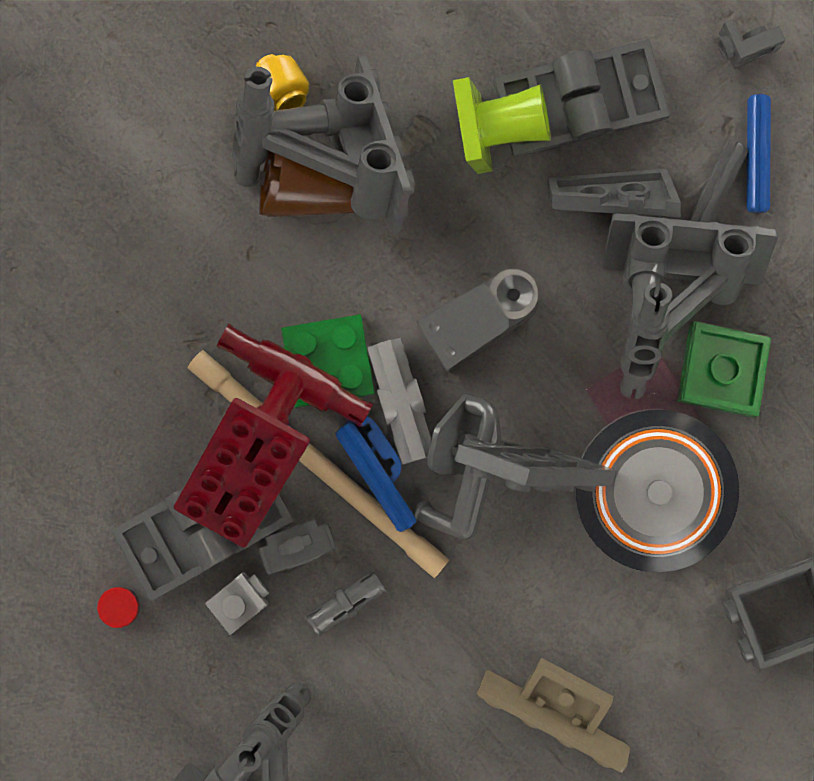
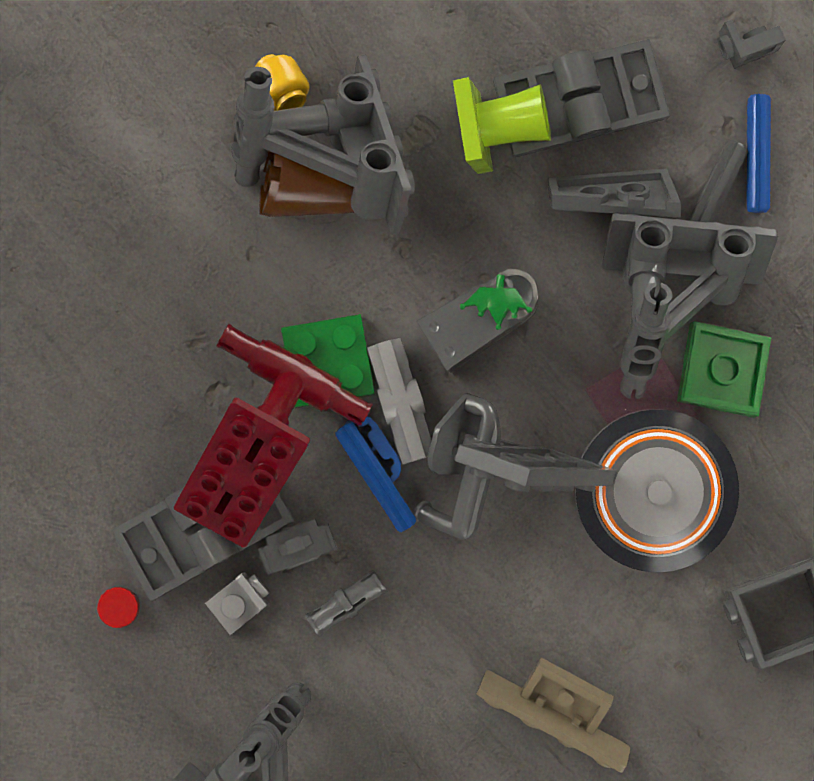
tan piece [187,350,450,578] -> none
none -> green piece [459,275,532,330]

